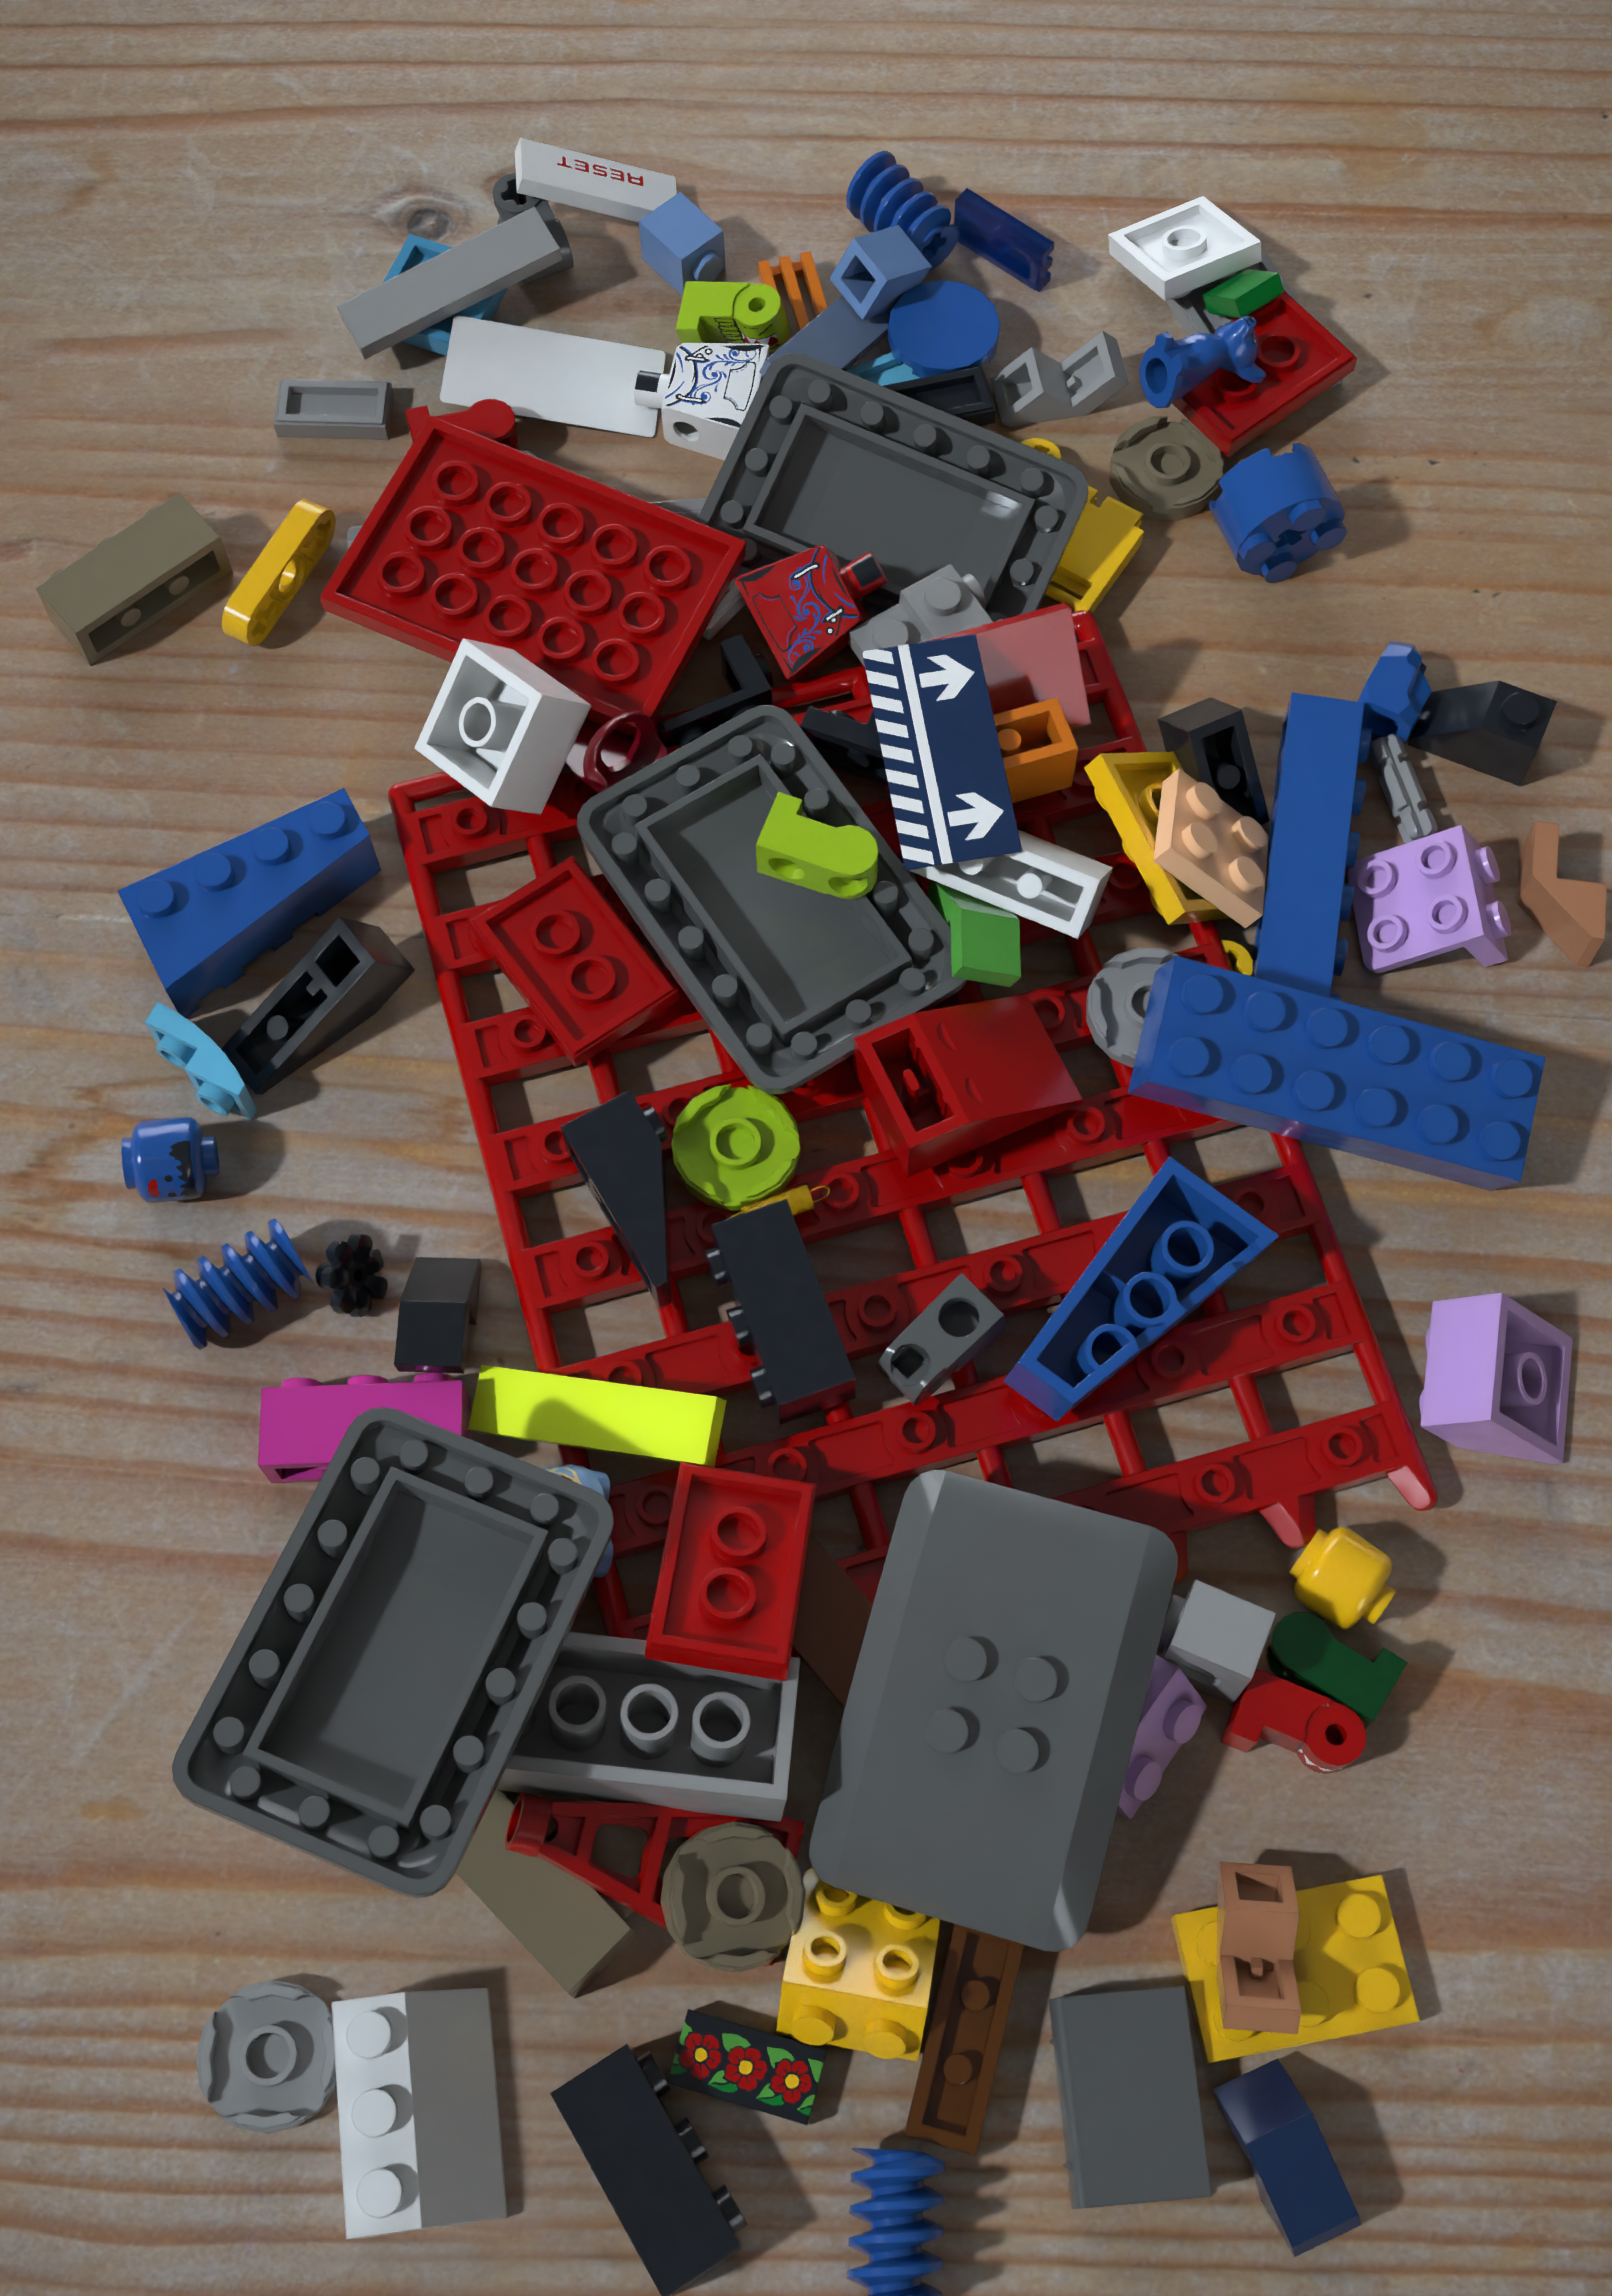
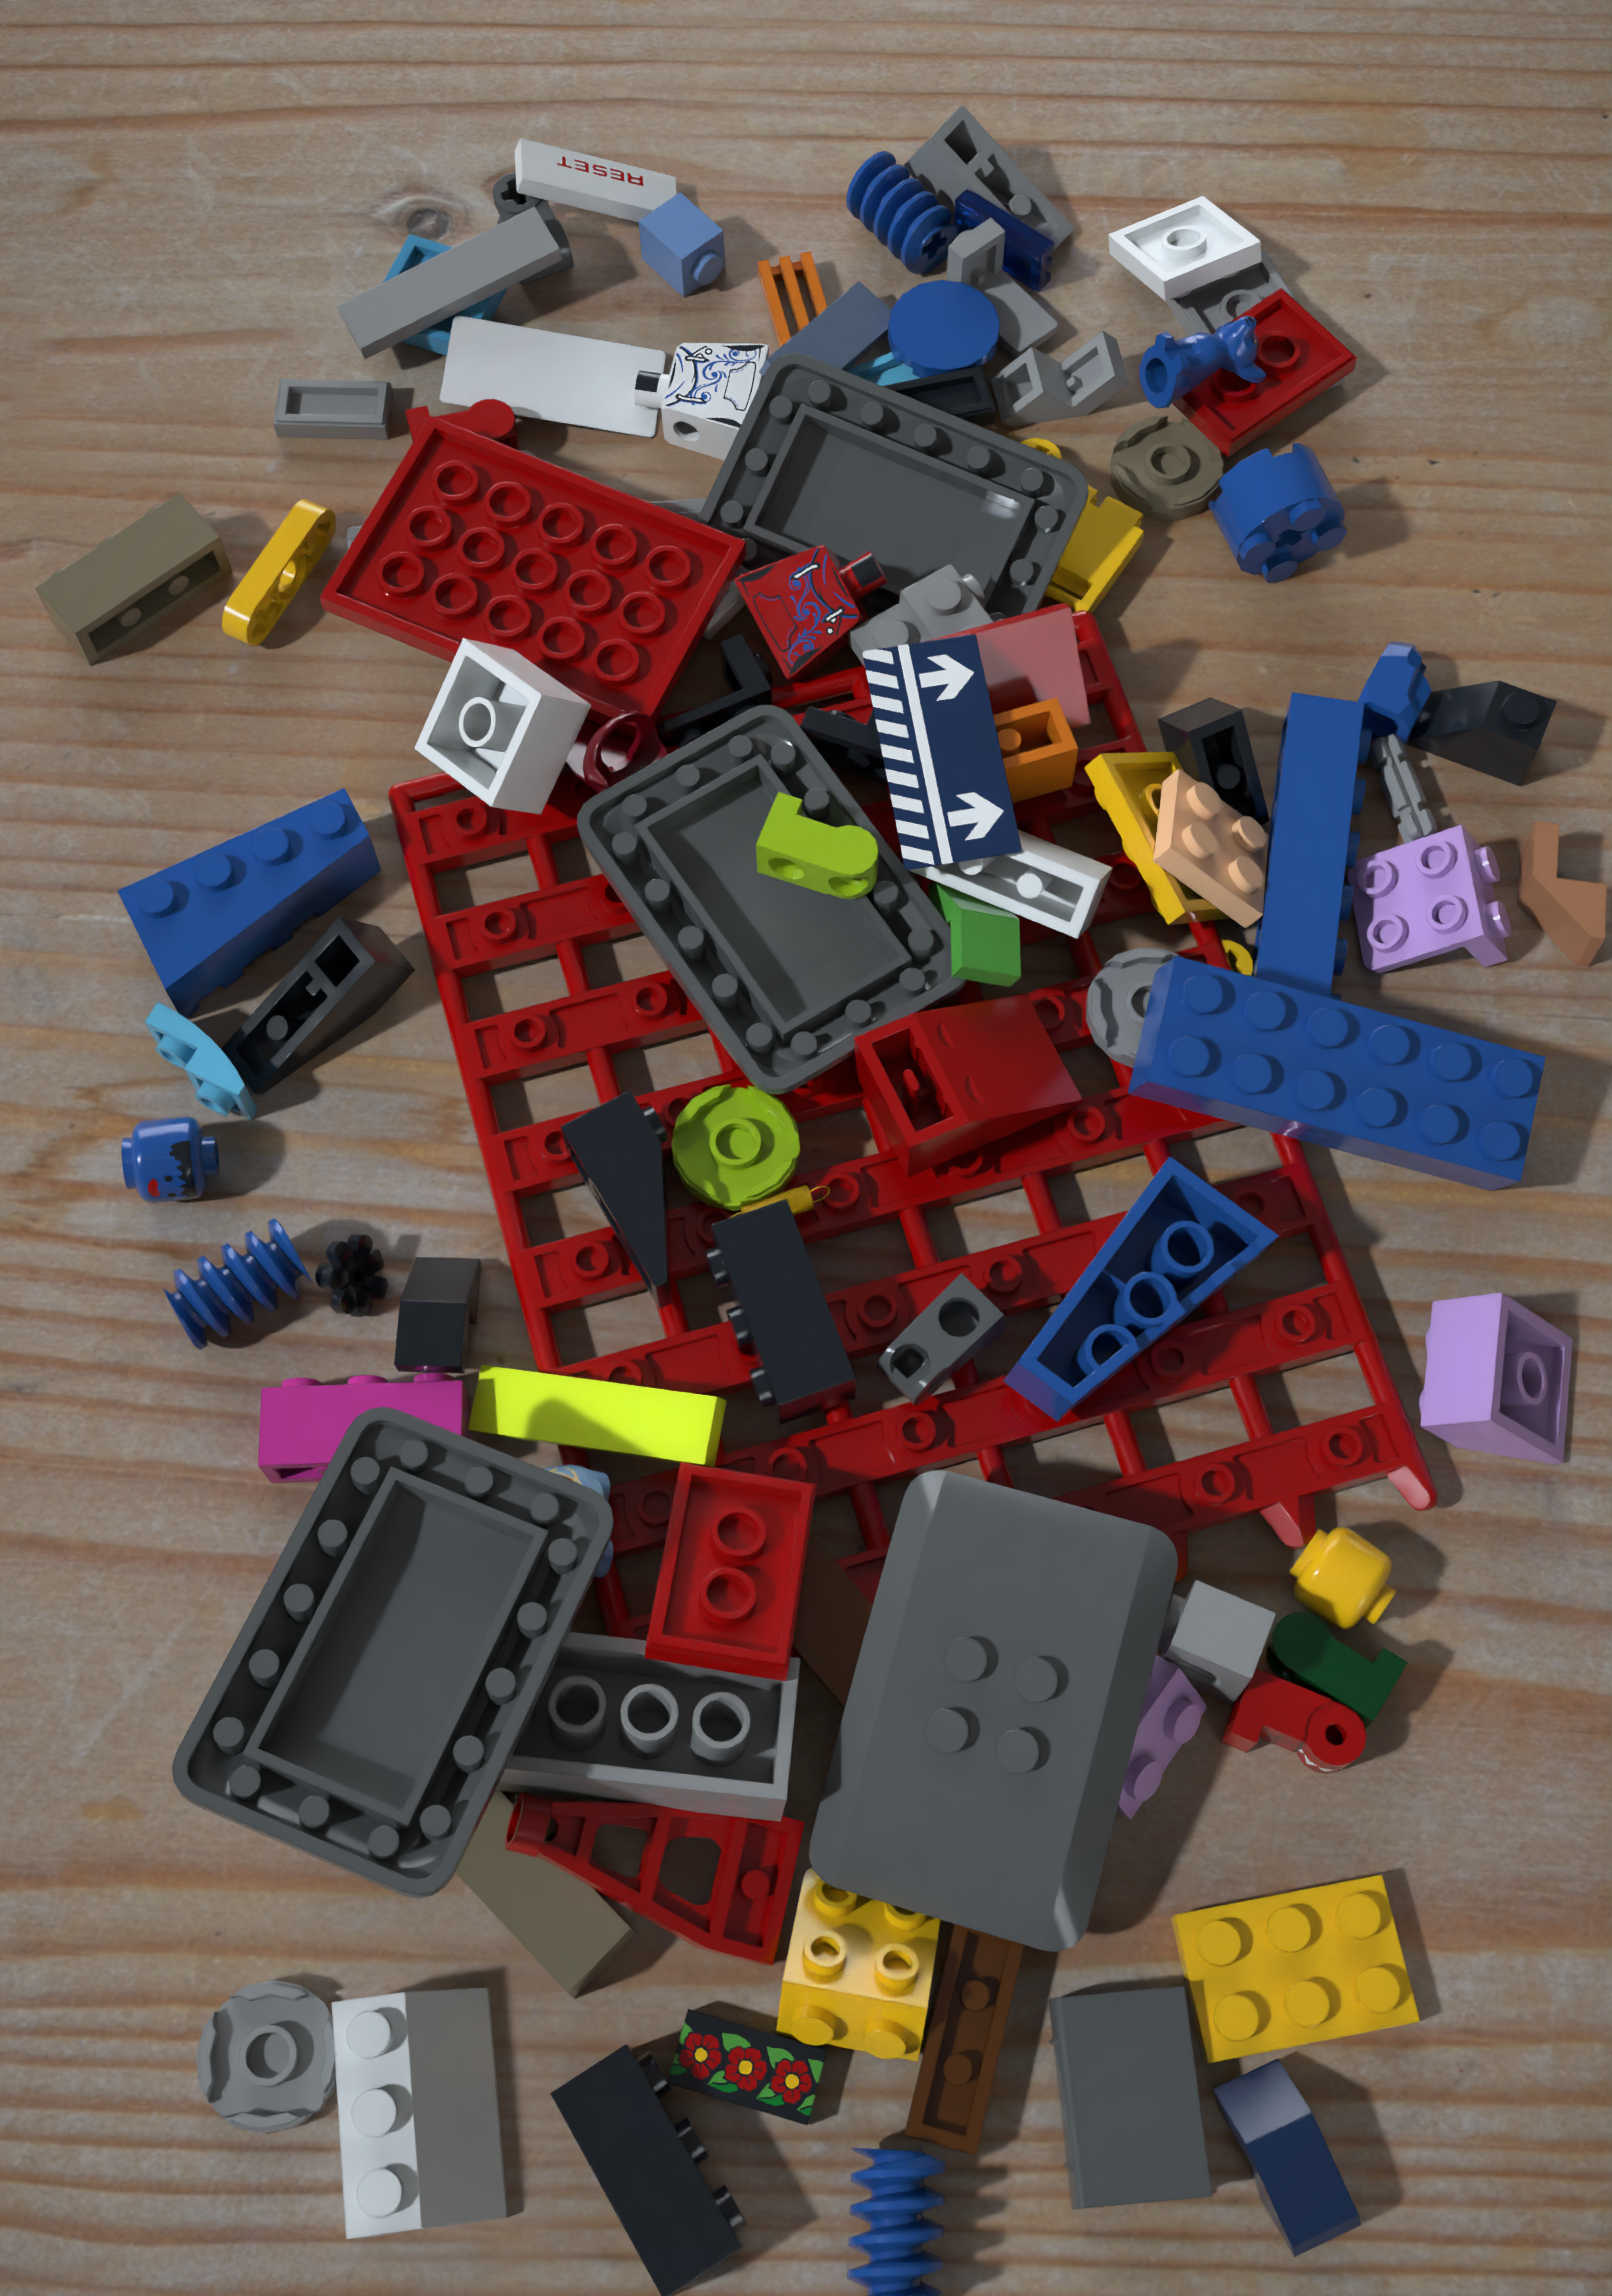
red tile [469,856,680,1068] -> none
dark tan tile [660,1822,806,1972] -> none
lime leg [676,281,790,352] -> none
medium blue brick [829,225,932,320] -> none
green tile [1203,269,1284,318] -> none
nougat slope [1217,1861,1301,2034] -> none
none -> light grey slope [904,105,1074,267]
none -> light grey bracket [946,218,1058,358]

